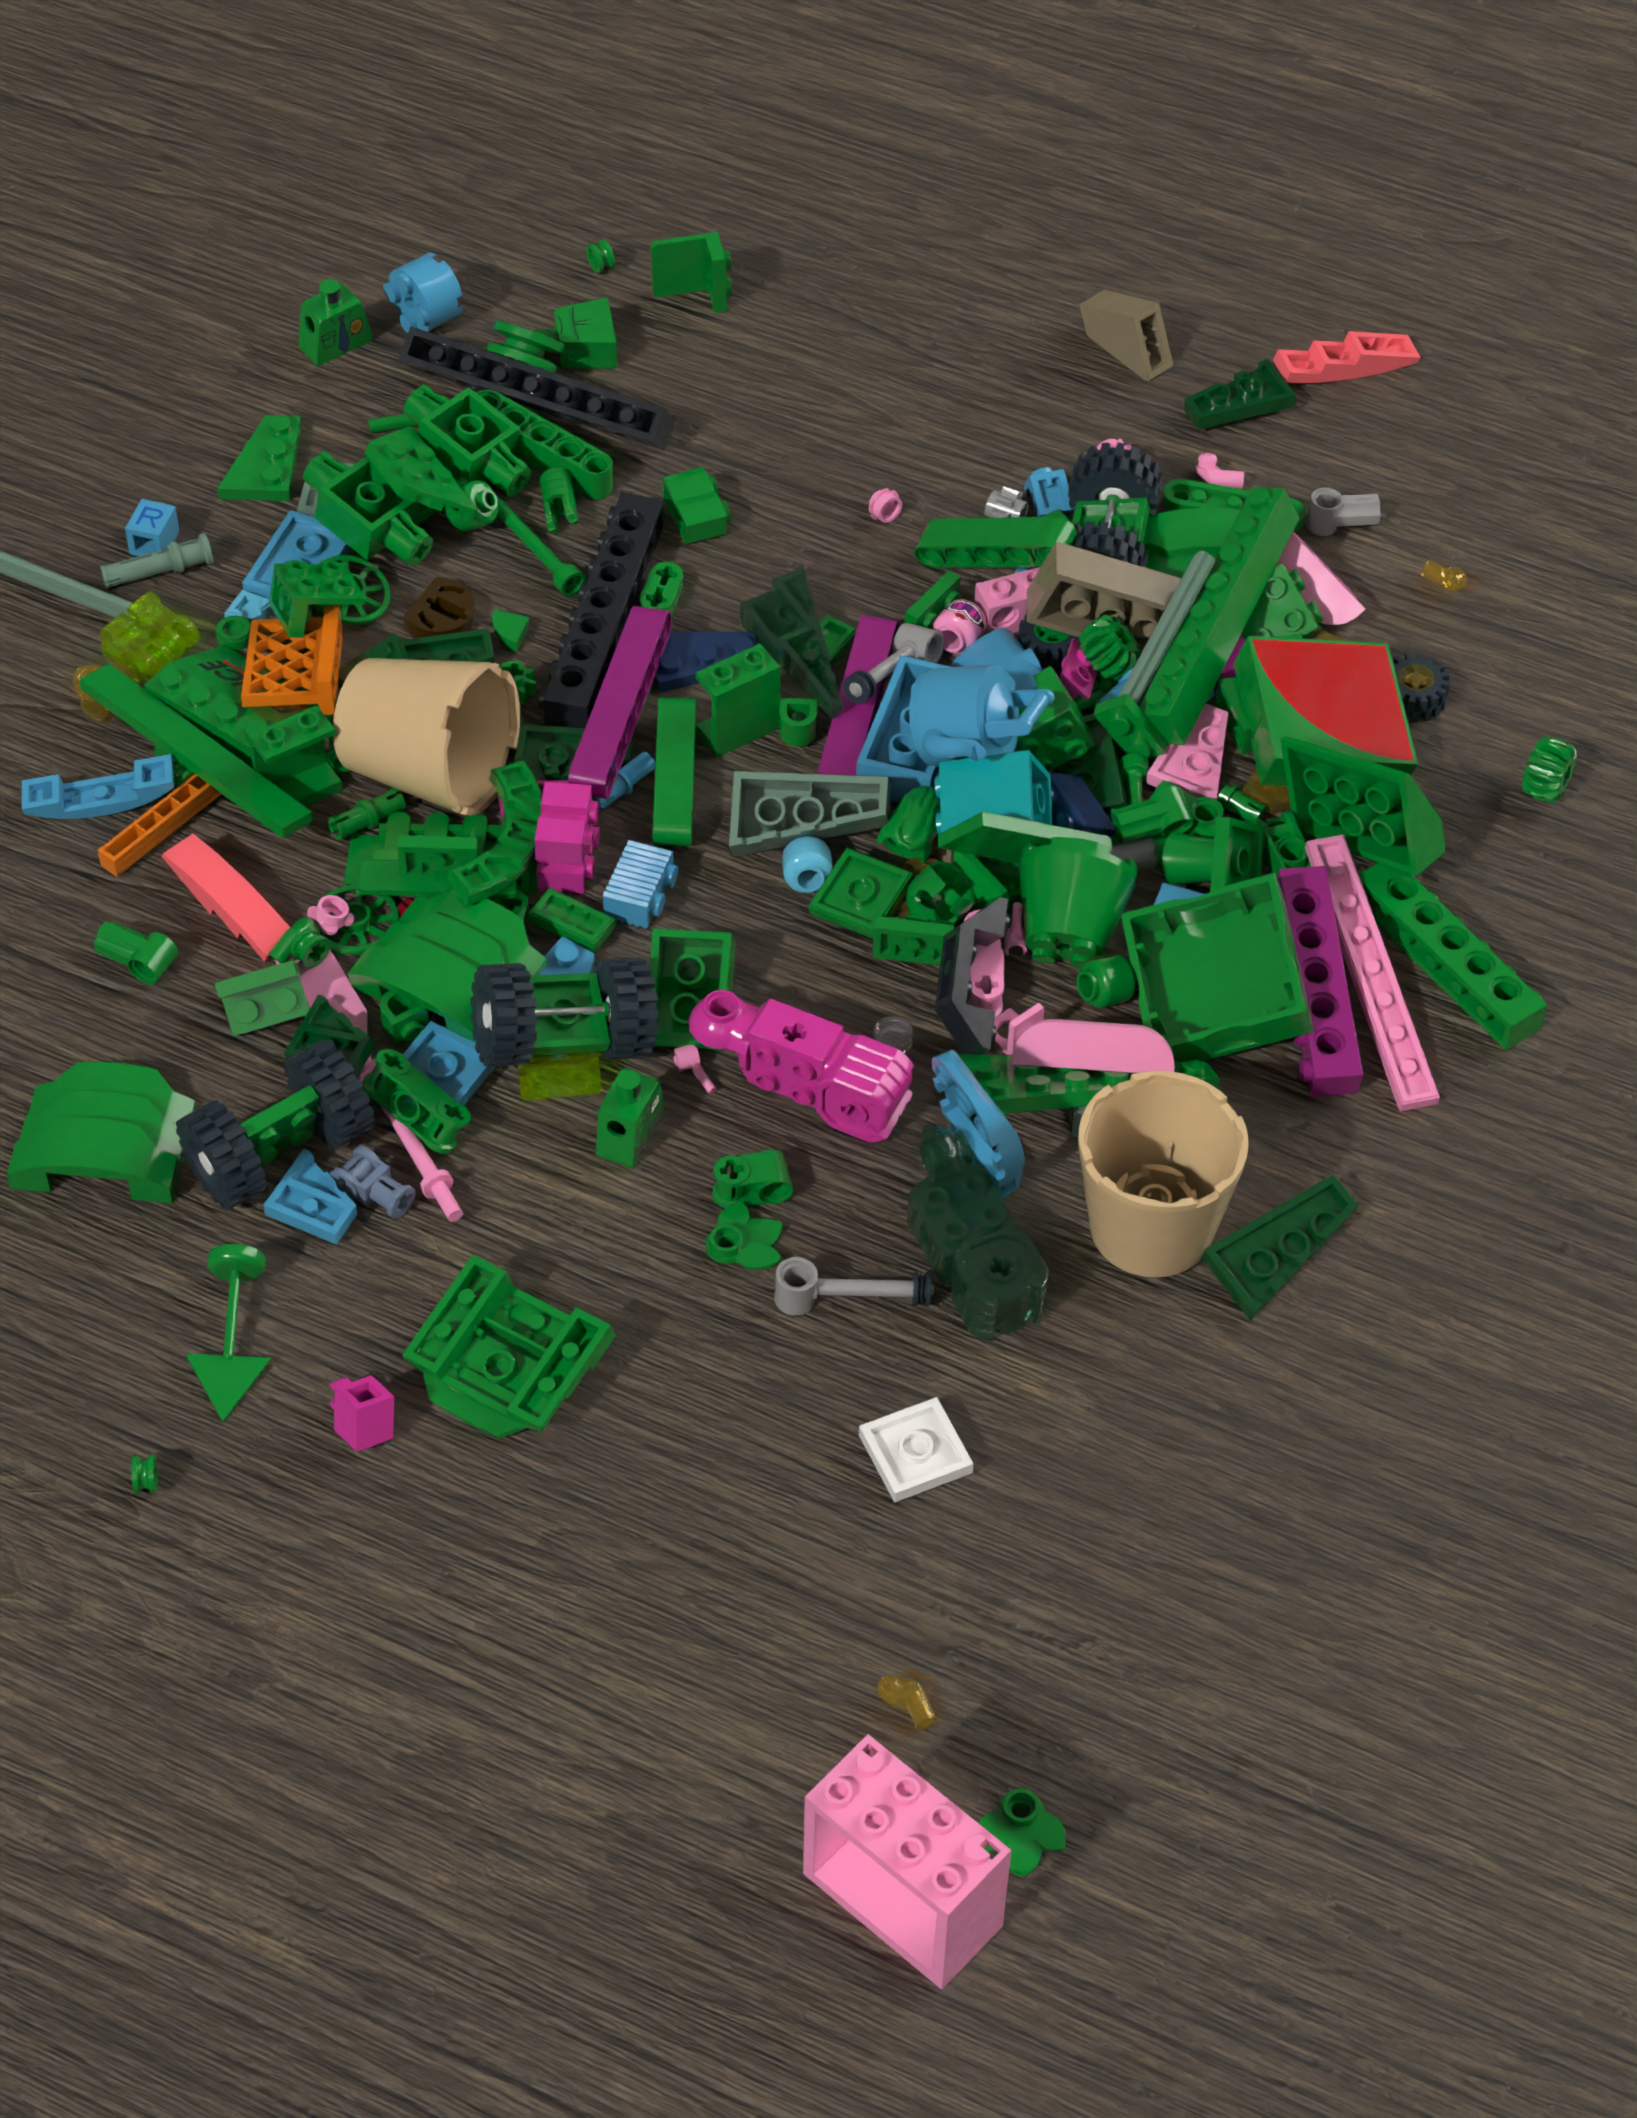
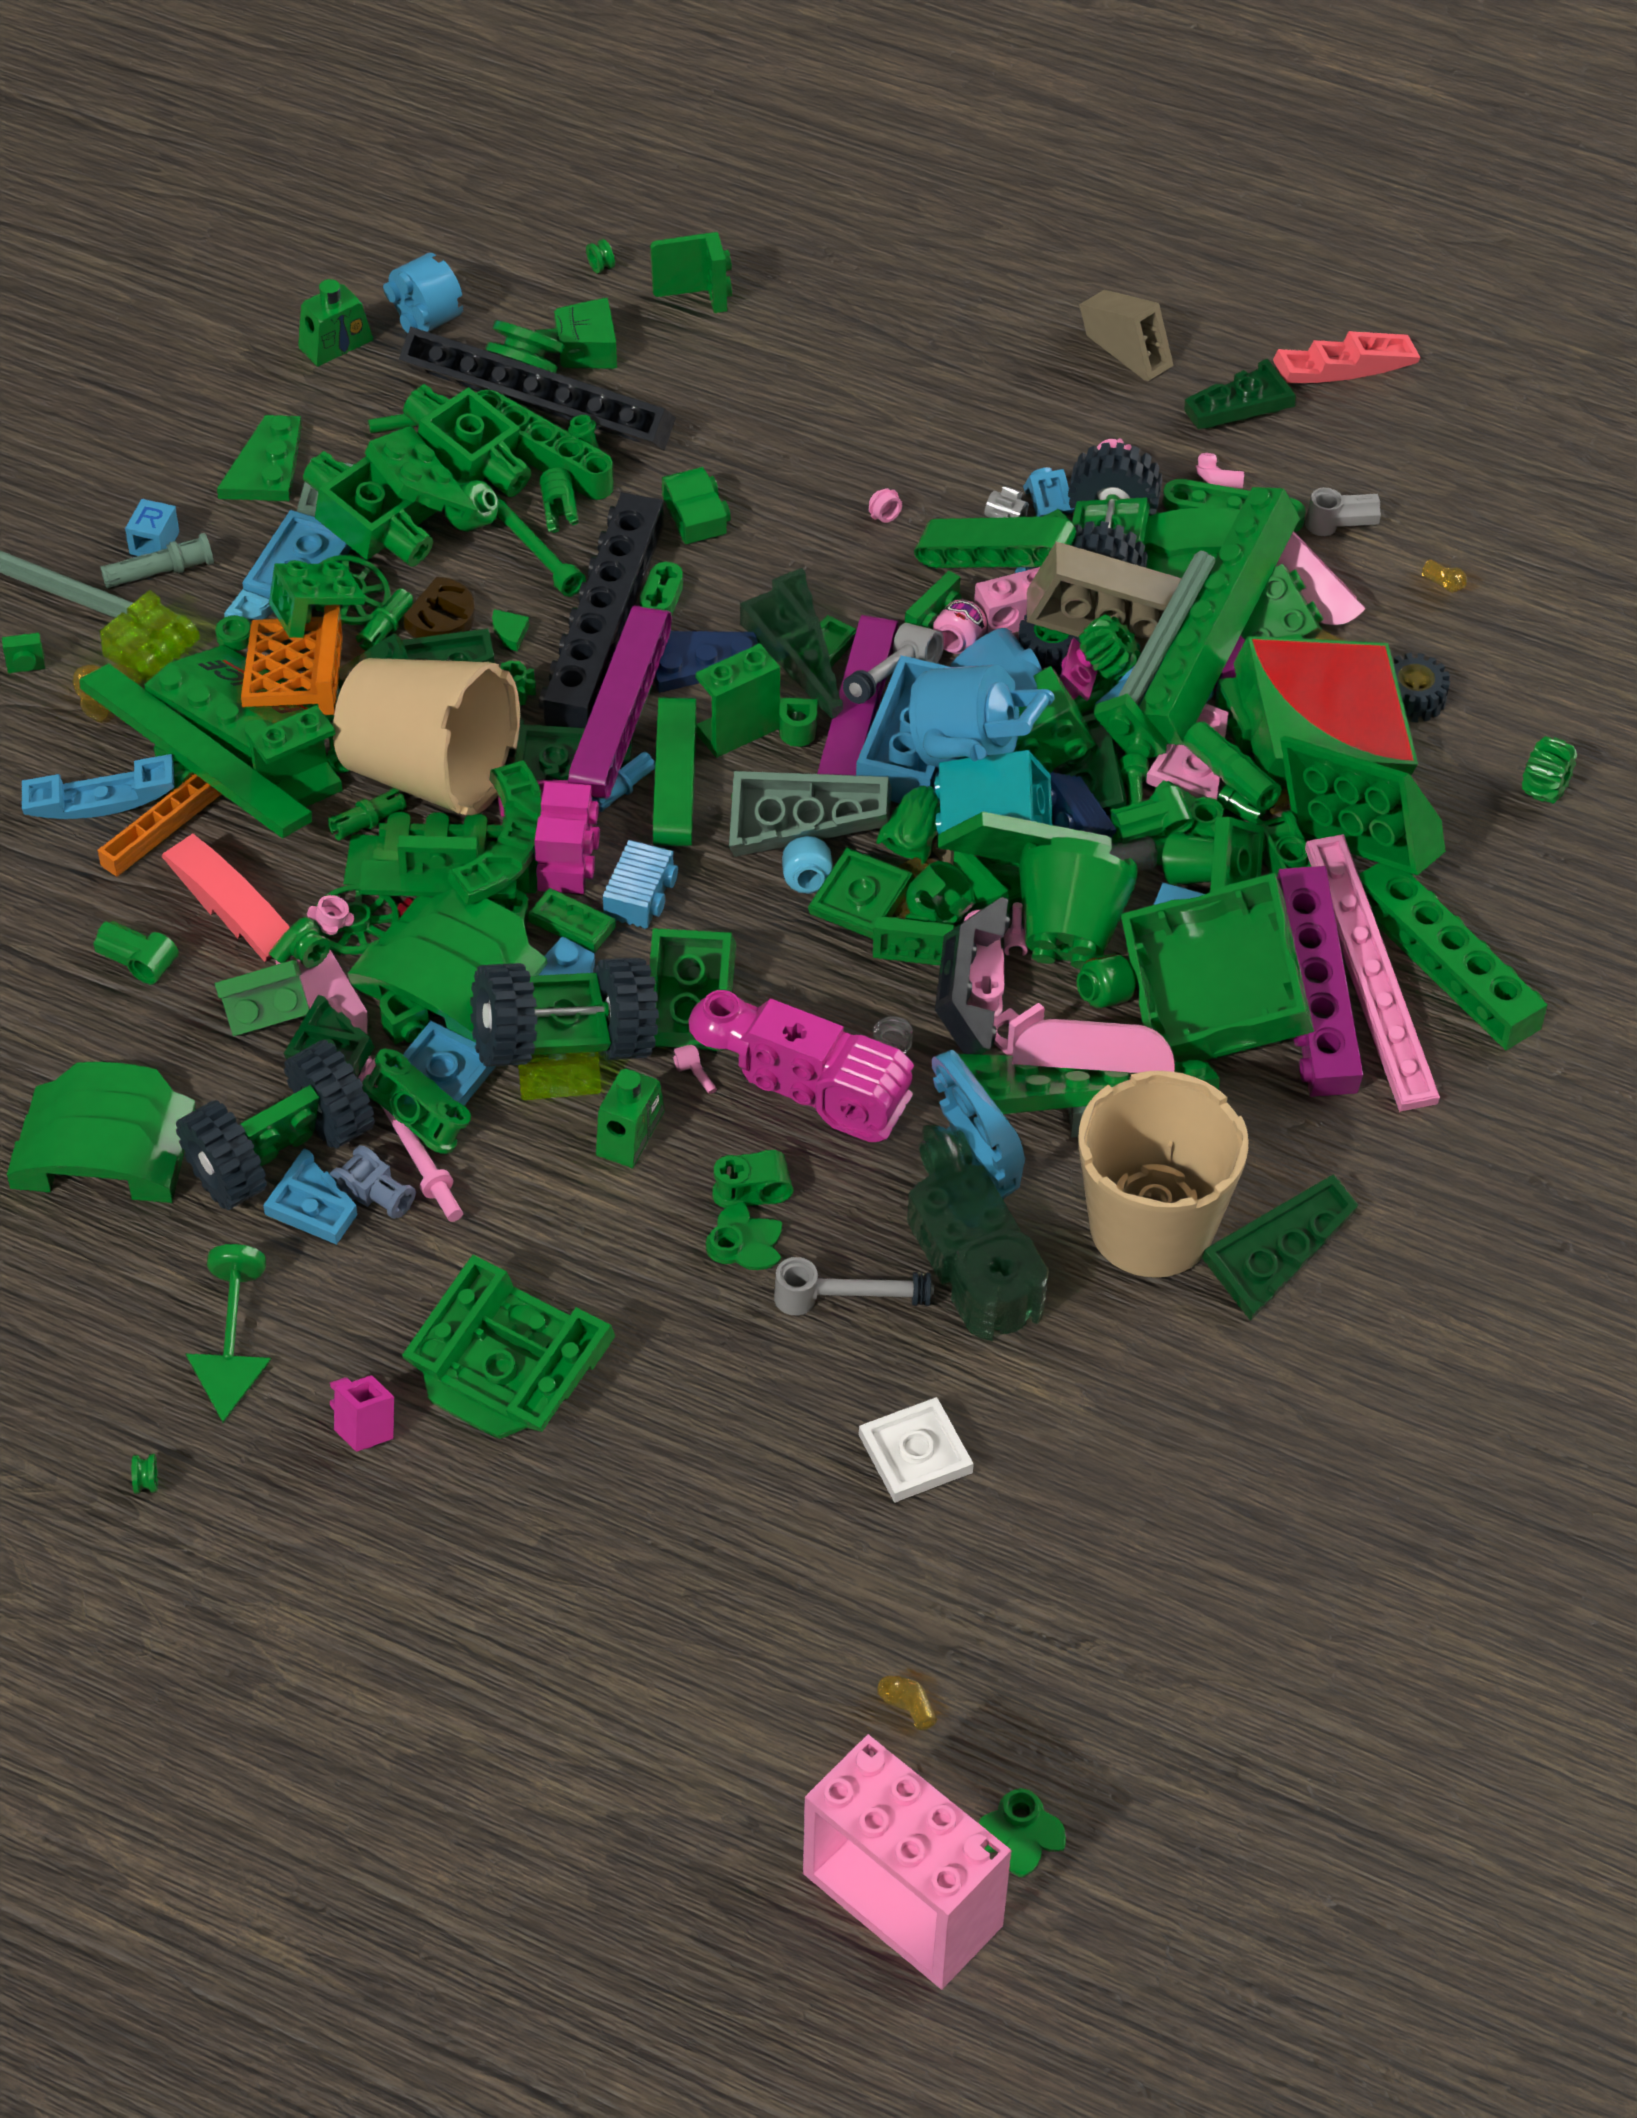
none -> green plate [2,633,46,674]
none -> green axle [356,588,414,651]
none -> green pin [568,415,601,450]
none -> green axle [1183,721,1282,811]

